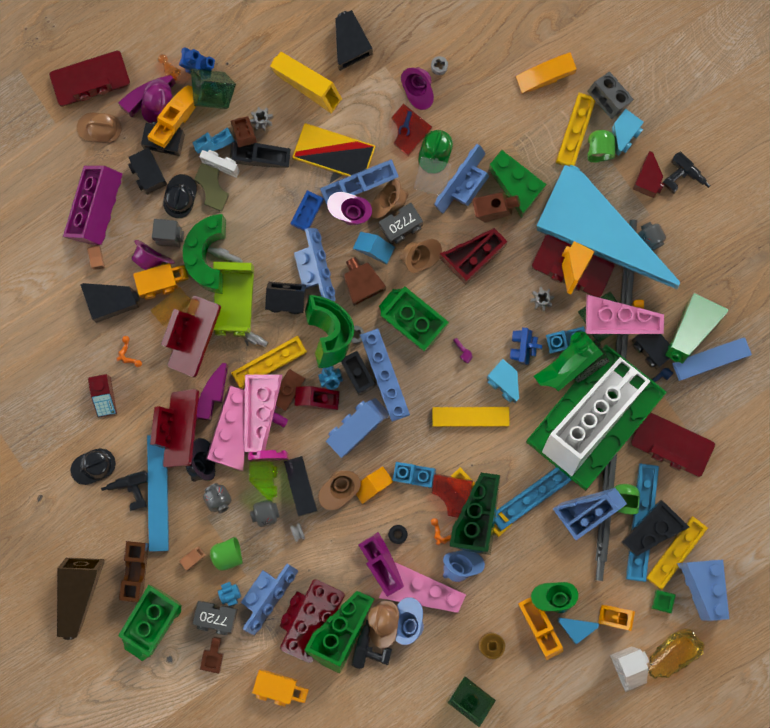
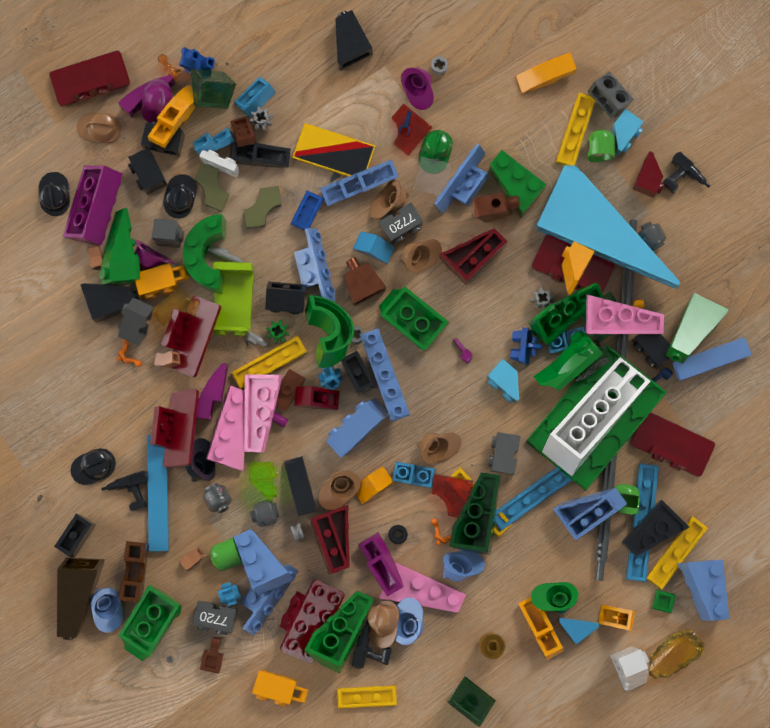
slope [88,374,117,418] -> none
dark pink tile [248,450,289,462] -> none
yellow slope [270,52,342,114] -> none
magenta piece [327,192,372,226] -> none
yellow tile [432,407,510,427] -> none
none -> black piece [39,172,70,216]
none -> black brick [54,514,96,557]
none -> medium blue piece [90,588,124,633]
none -> green wedge [100,208,140,286]
none -> dark grey brick [118,298,154,346]
none -> nougat piece [154,351,180,368]
none -> dark azure slope [234,77,276,118]
none -> medium blue wedge [234,529,294,595]
none -> olive tile [244,186,281,229]
none -> green gear [266,320,290,344]
none -> dark red wedge [310,505,350,575]
none -> yellow tile [337,685,397,709]
none -> medium nougat piece [417,432,461,464]
none -> dark grey brick [488,432,521,475]
none -> green wedge [528,282,604,345]

